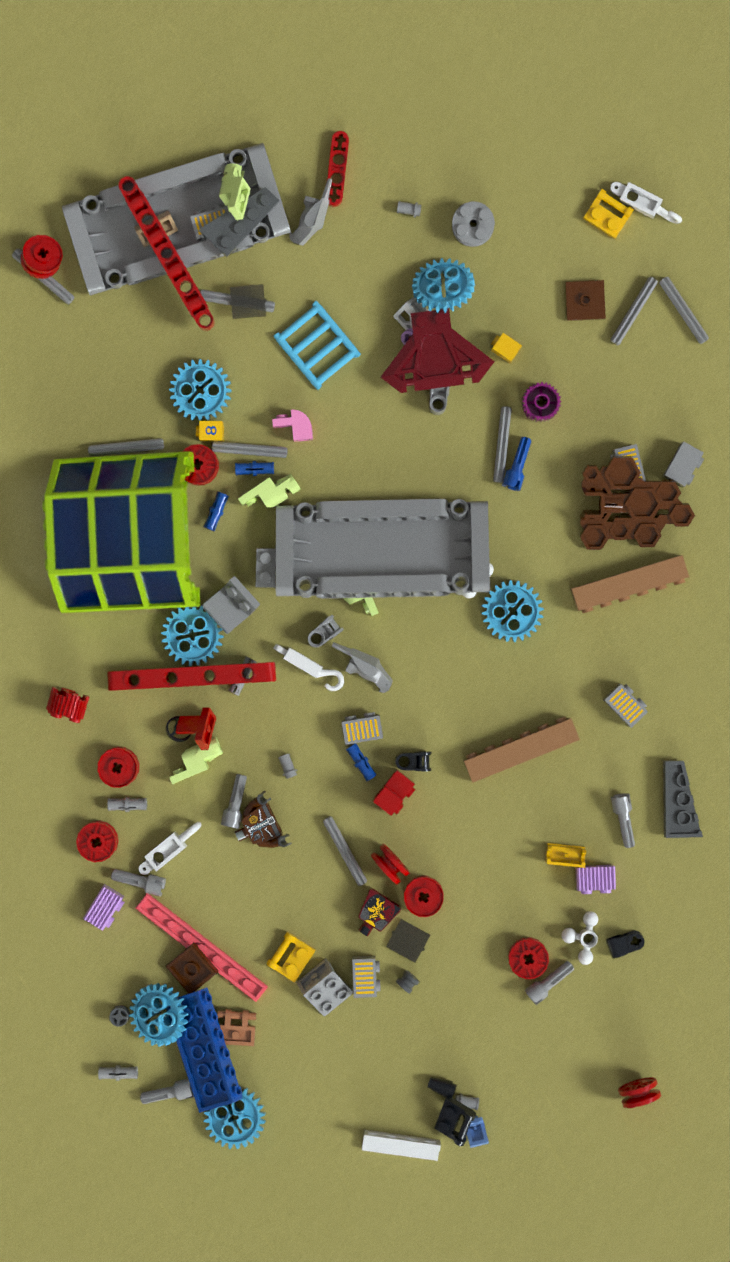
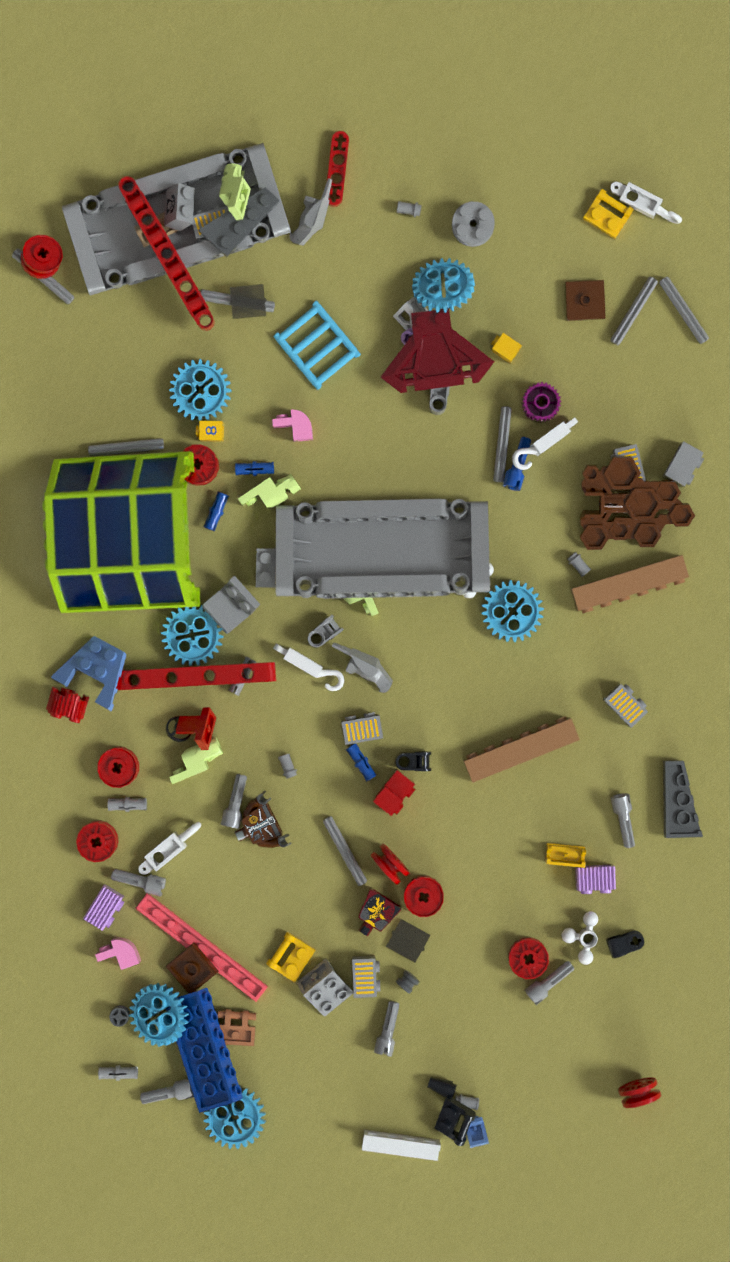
light grey axle [212,441,287,458] -> none
none -> medium blue wing [51,636,127,711]
none -> bright pink brick [95,937,141,970]
none -> light grey brick [164,183,195,231]
none -> light grey piece [374,1001,399,1057]
none -> white piece [512,418,578,470]
none -> light grey pin [567,552,591,577]

